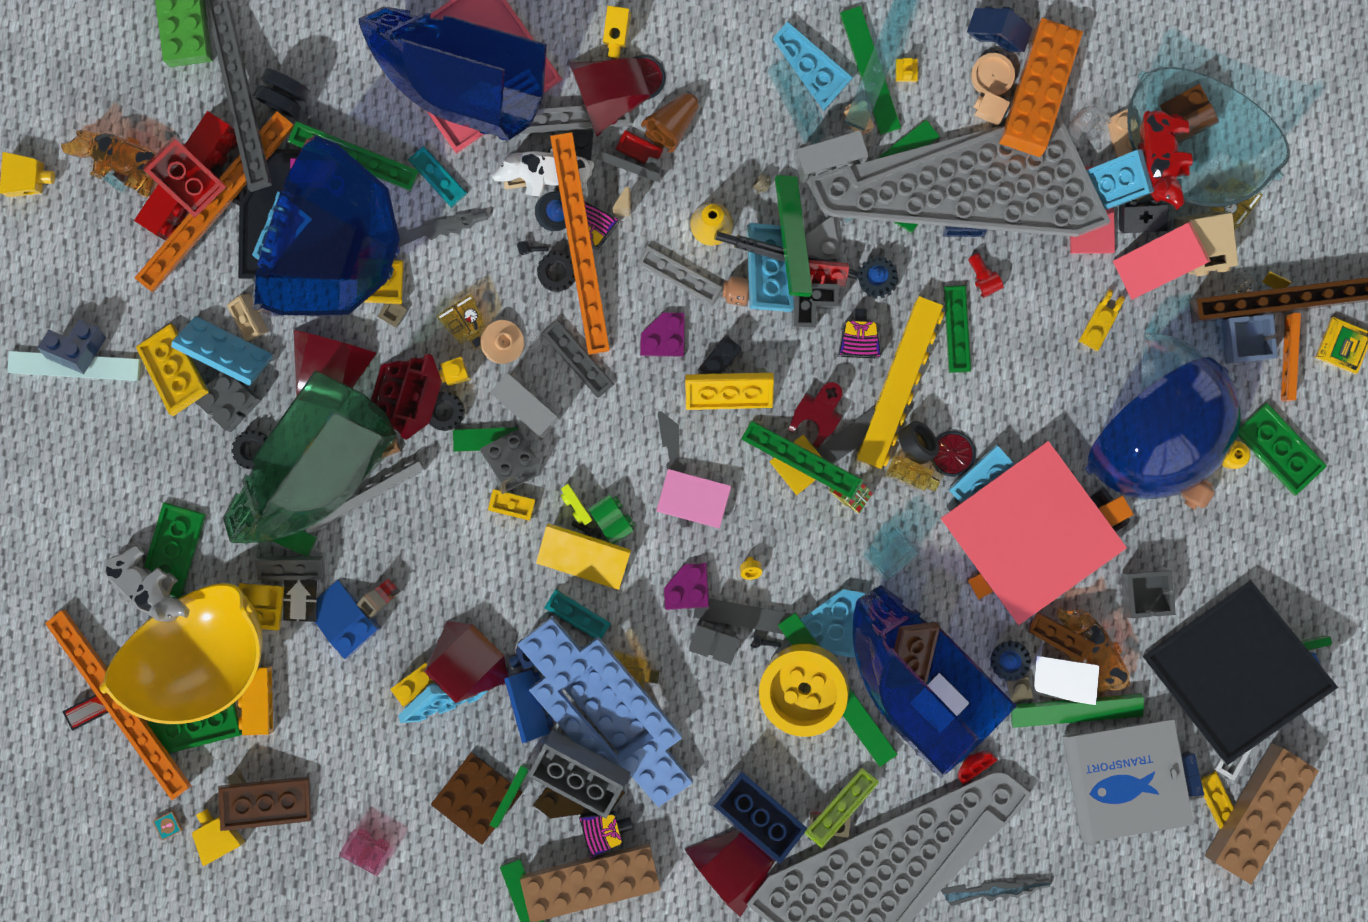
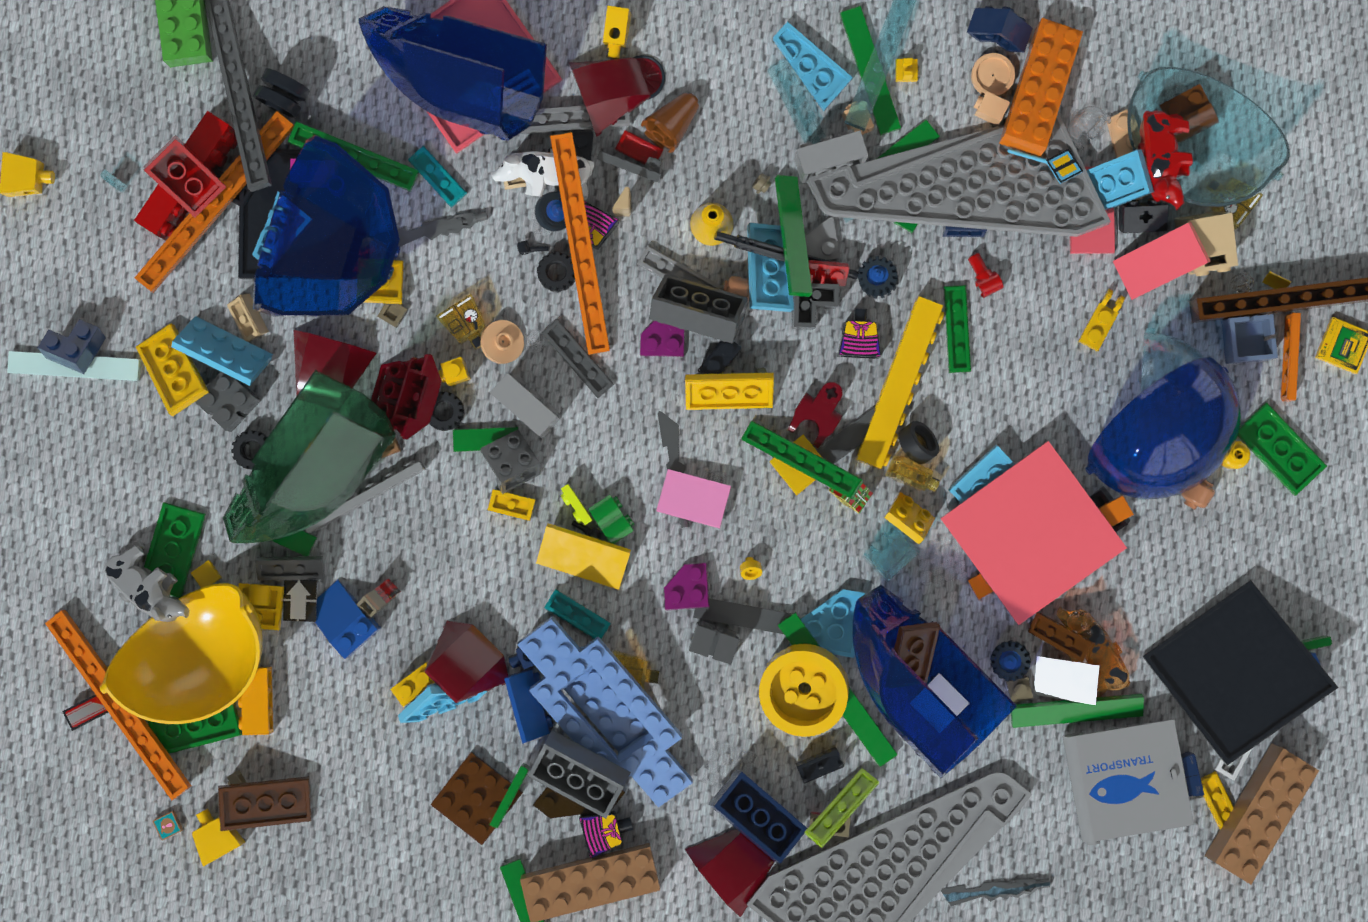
clear orange animal [61,129,156,198] -> none
clear pink brick [339,828,394,876] -> none
black hand [750,635,781,648] -> none
dark red wheel [931,431,976,477] -> none
red plate [958,751,998,785] -> none
dark grey piece [1121,570,1176,619] -> none
none -> yellow tile [191,560,222,588]
none -> dark grey brick [649,274,748,344]
none -> black hinge [795,747,844,784]
none -> yellow plate [884,492,935,544]
none -> piece [1007,148,1083,184]

